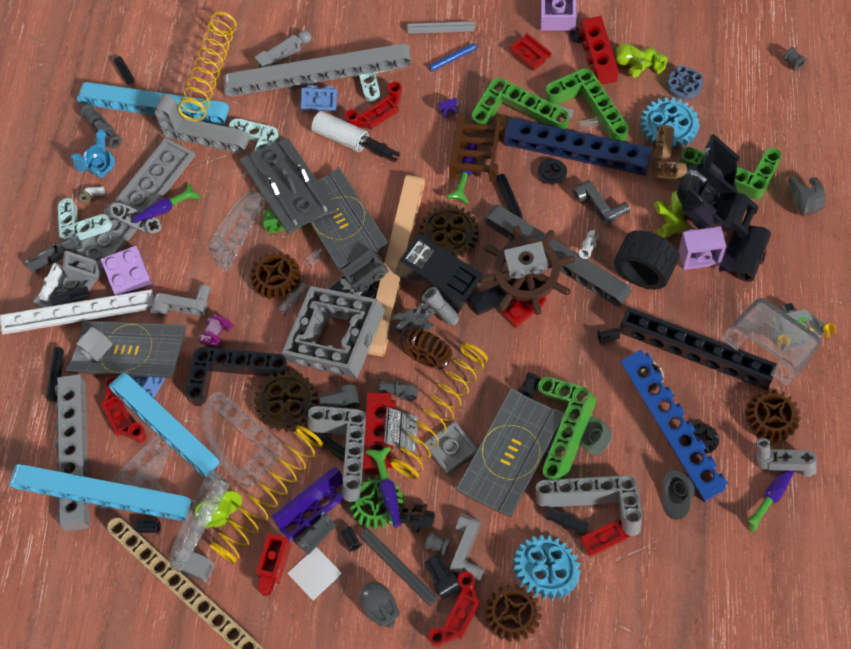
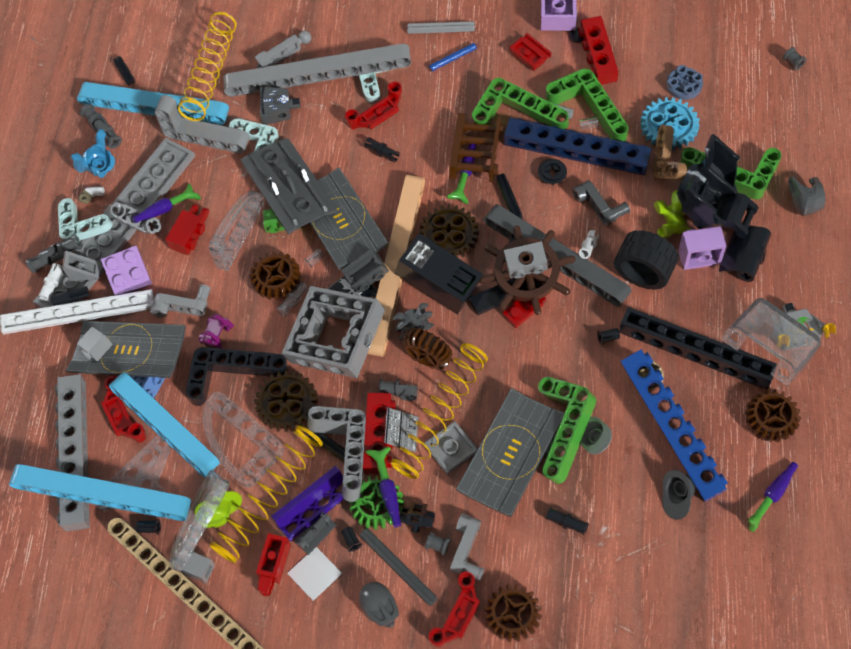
black axle [46,347,64,401] -> none
medium blue bracket [301,85,339,111] -> none
white piece [312,111,368,152] -> none
dark grey piece [319,384,360,409] -> none
light grey piece [422,287,459,326] -> none
black piece [424,554,461,599] -> none
dark purple tile [437,98,458,118] -> none
medium azure gear [512,535,581,601] -> none
black bush [518,373,541,399] -> none
light grey beam [536,476,642,536] -> none
red hinge [580,520,630,558] -> none
lime animal [616,43,668,78] -> none
black gear [687,423,719,454] -> none
light grey beam [756,438,817,477] -> none
none -> red hinge [165,204,209,255]
none -> dark grey torso [260,87,301,125]

